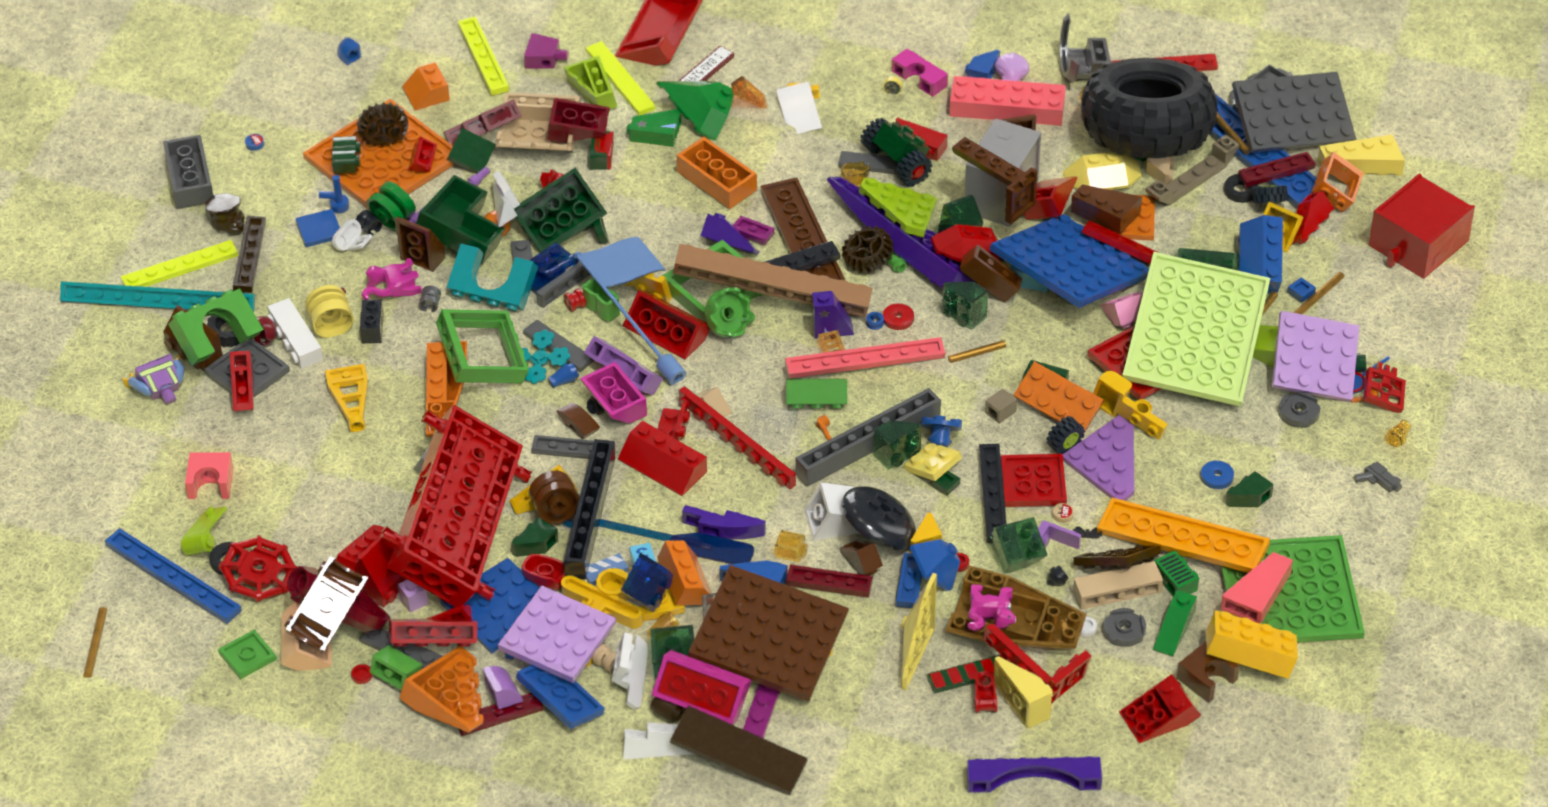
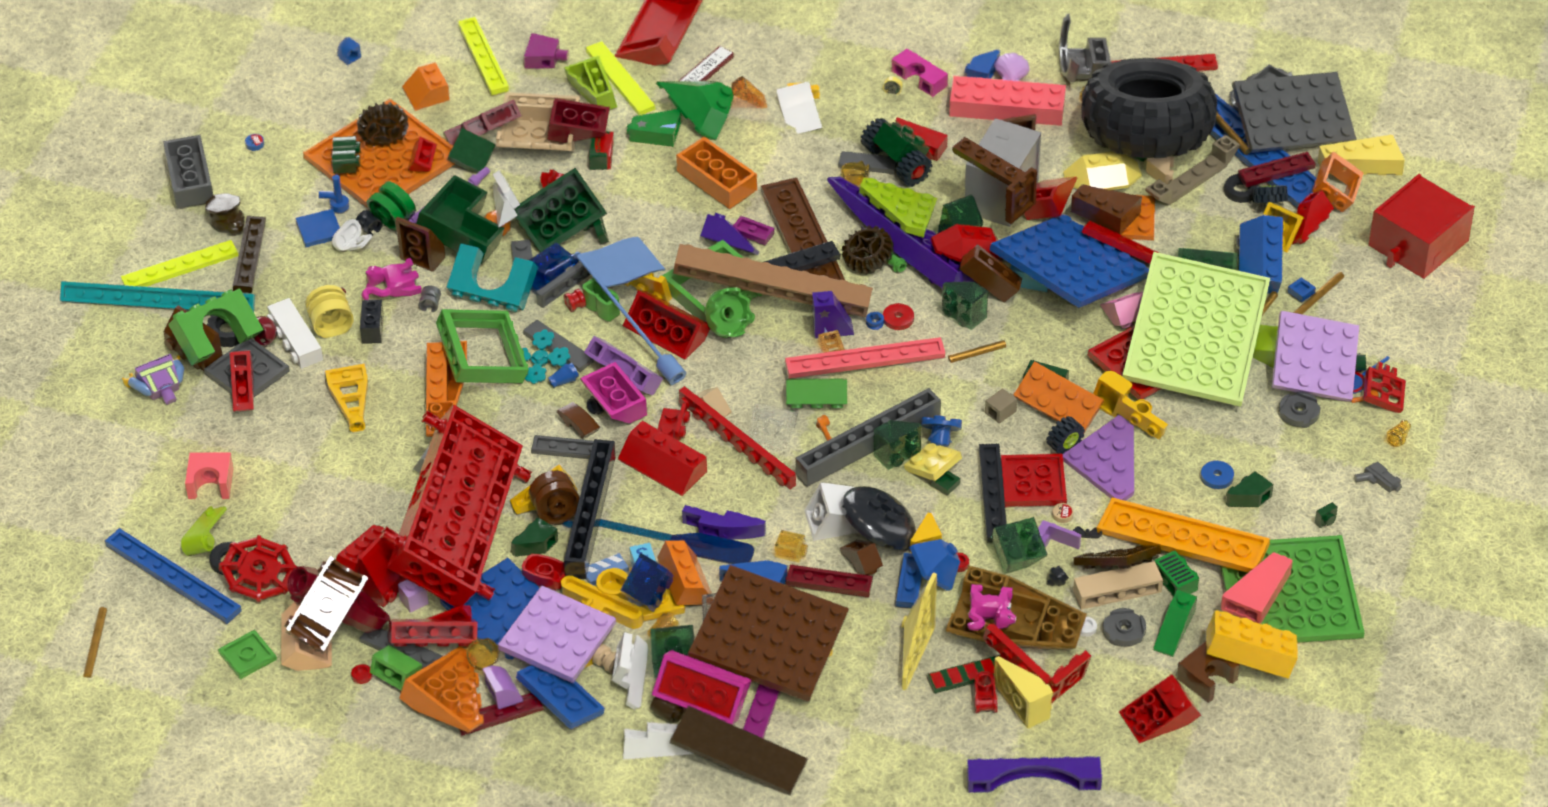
none -> clear yellow hair [466,638,500,671]
none -> dark green plate [1315,502,1338,528]

